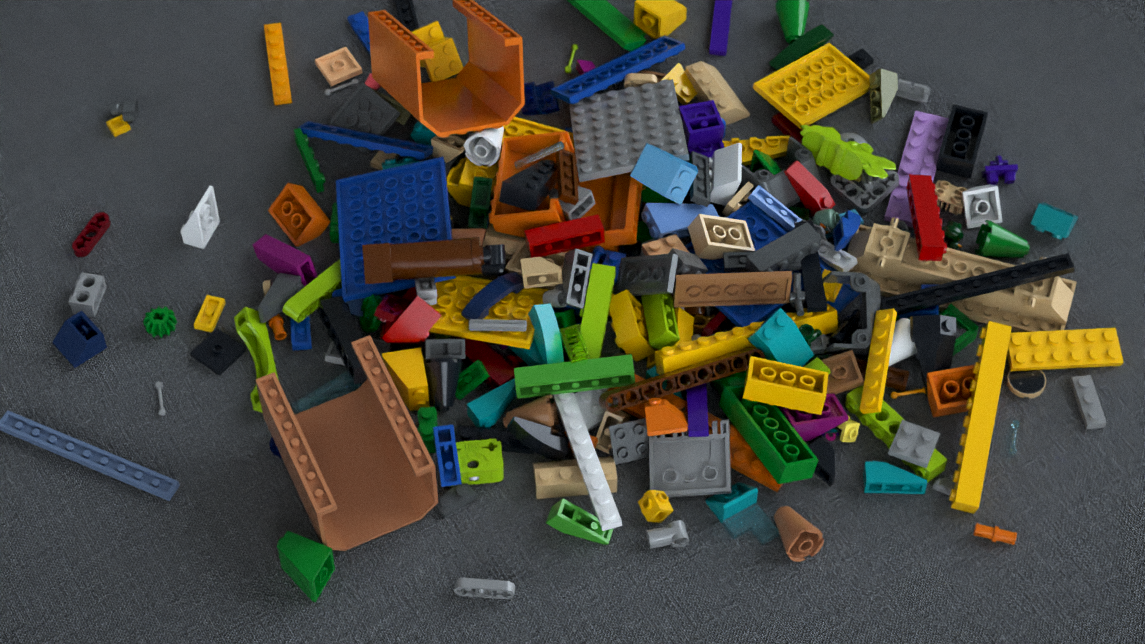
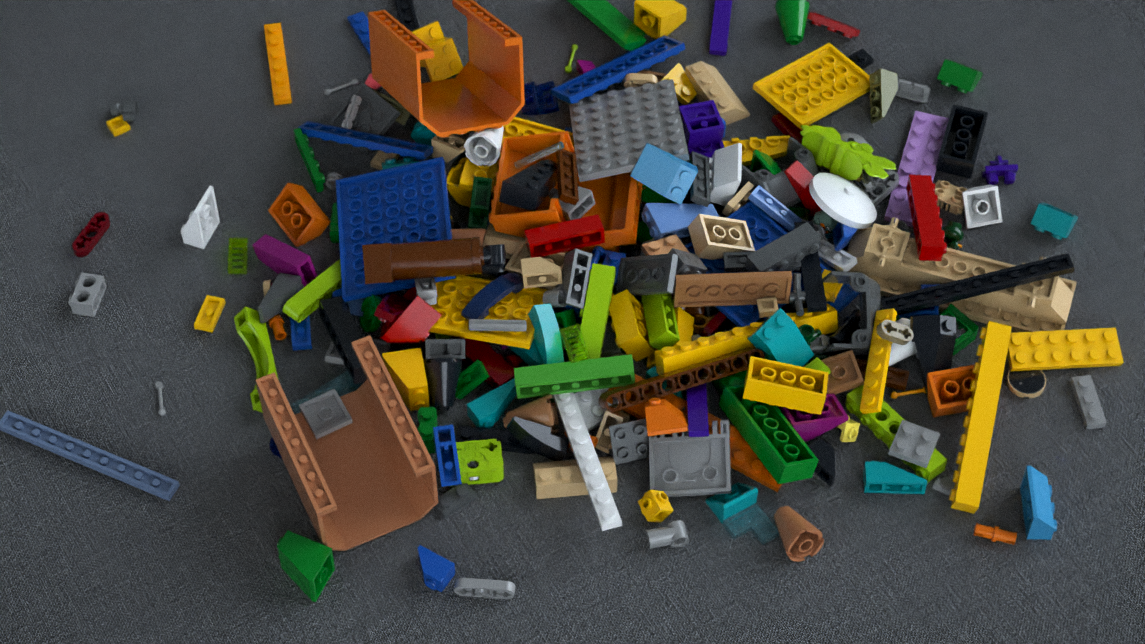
dark blue slope [53,311,107,368] -> none
green gear [143,305,177,338] -> none
black plate [190,328,246,376] -> none
light nougat plate [315,47,362,86] -> none
bright green slope [546,498,614,545] -> none
dark green slope [769,24,834,71] -> none
tile [820,428,841,447] -> none
green cone [975,220,1030,258] -> none
clear light blue hinge [1009,420,1020,455] -> none
none -> clear neon green slope [228,238,249,274]
none -> light grey plate [299,389,353,440]
none -> light grey bush [326,172,343,190]
none -> light grey axle [341,95,362,129]
none -> blue slope [418,545,455,592]
none -> tan plate [757,297,778,318]
none -> red plate [807,12,860,39]
none -> white dish [809,173,877,229]
none -> dark tan beam [876,320,914,345]
none -> green slope [937,59,983,94]
none -> dark azure slope [1020,466,1057,540]

